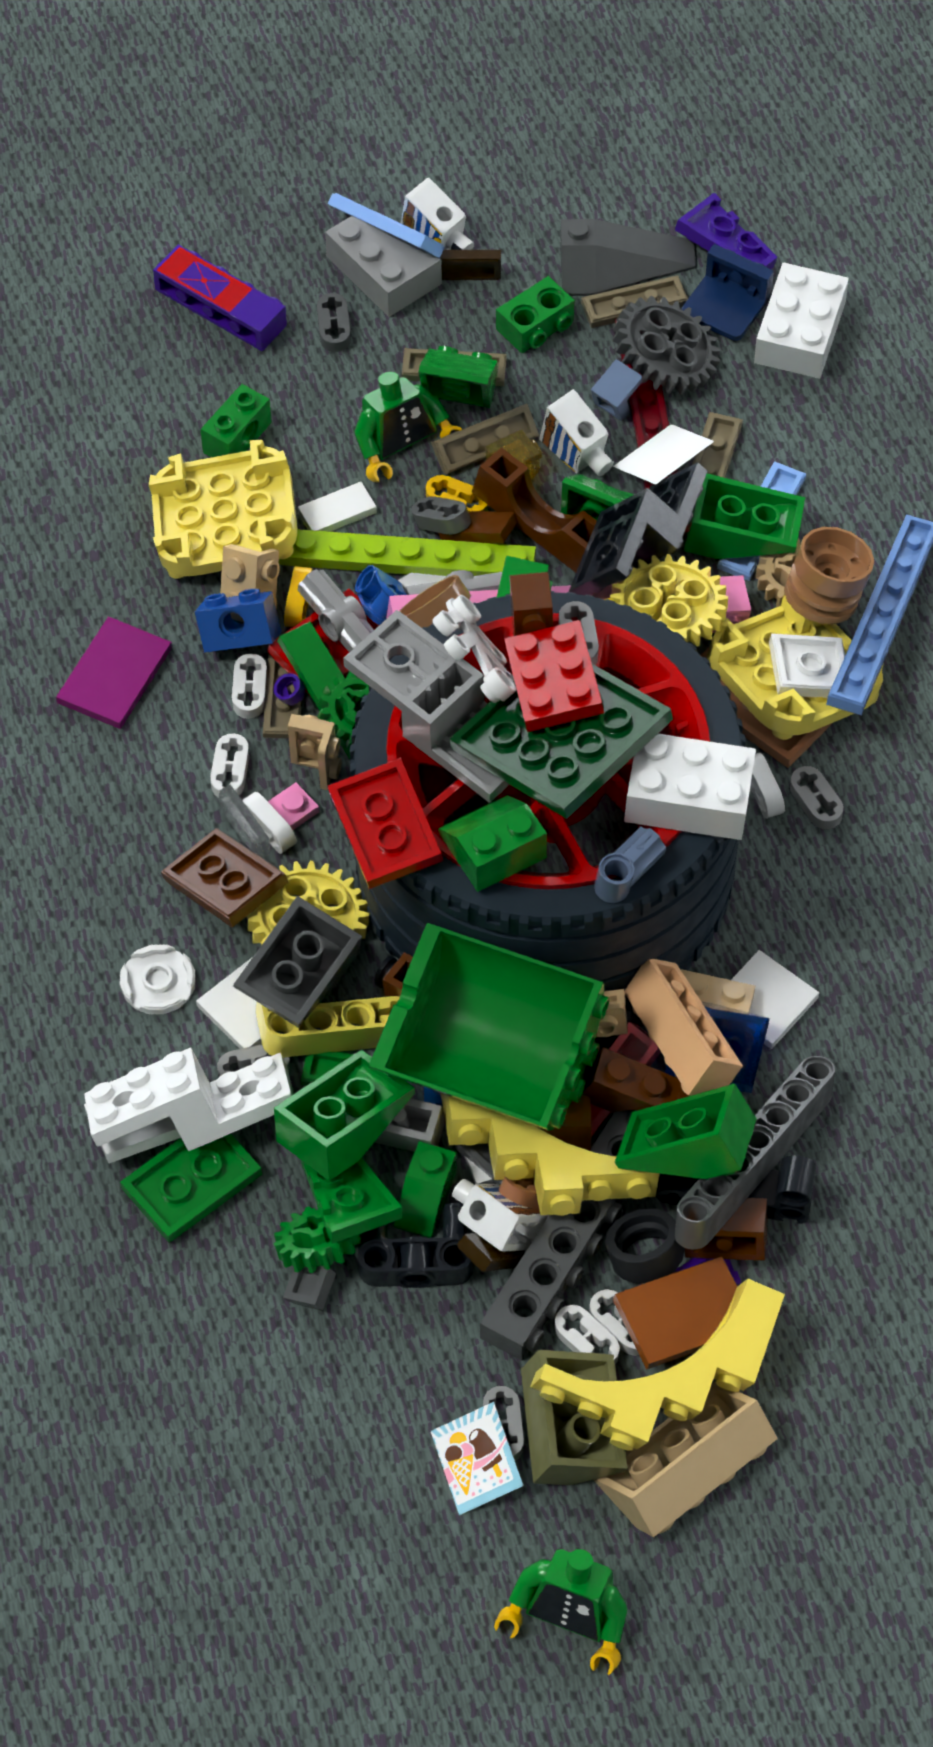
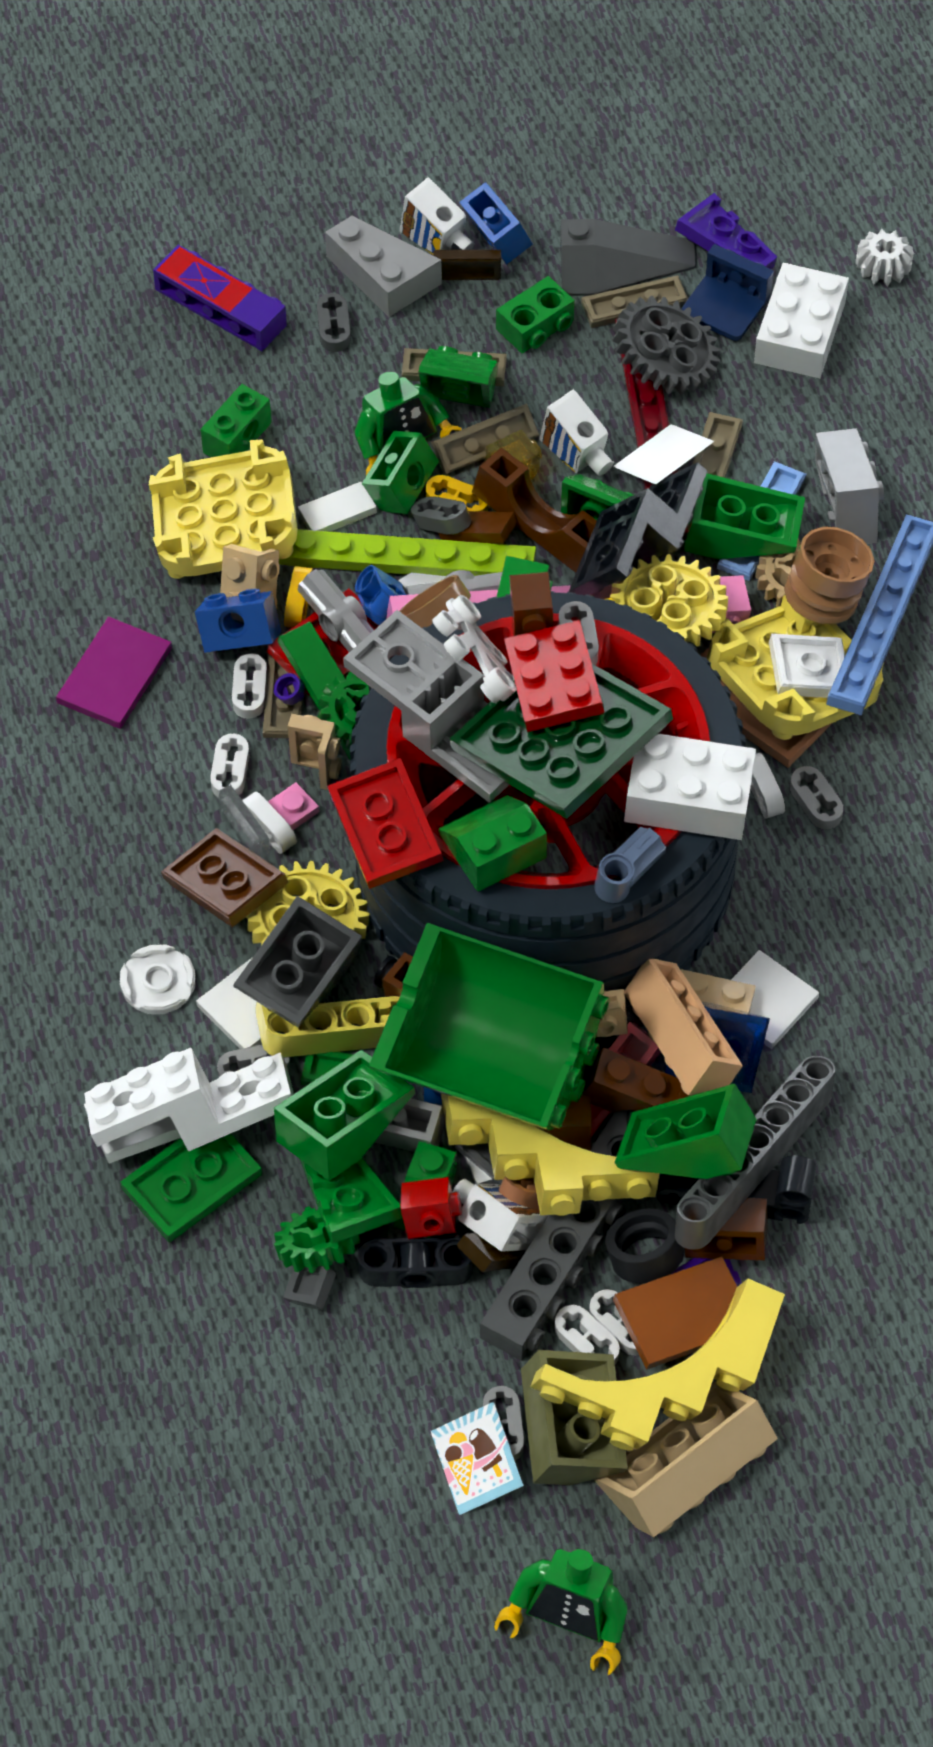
light blue tile [328,193,445,258] -> none
sand blue panel [591,359,643,421] -> none
none -> green brick [362,431,439,514]
none -> red brick [400,1177,462,1239]
none -> blue brick [459,182,533,265]
none -> light grey wedge [815,428,884,544]
none -> white gear [856,229,914,287]

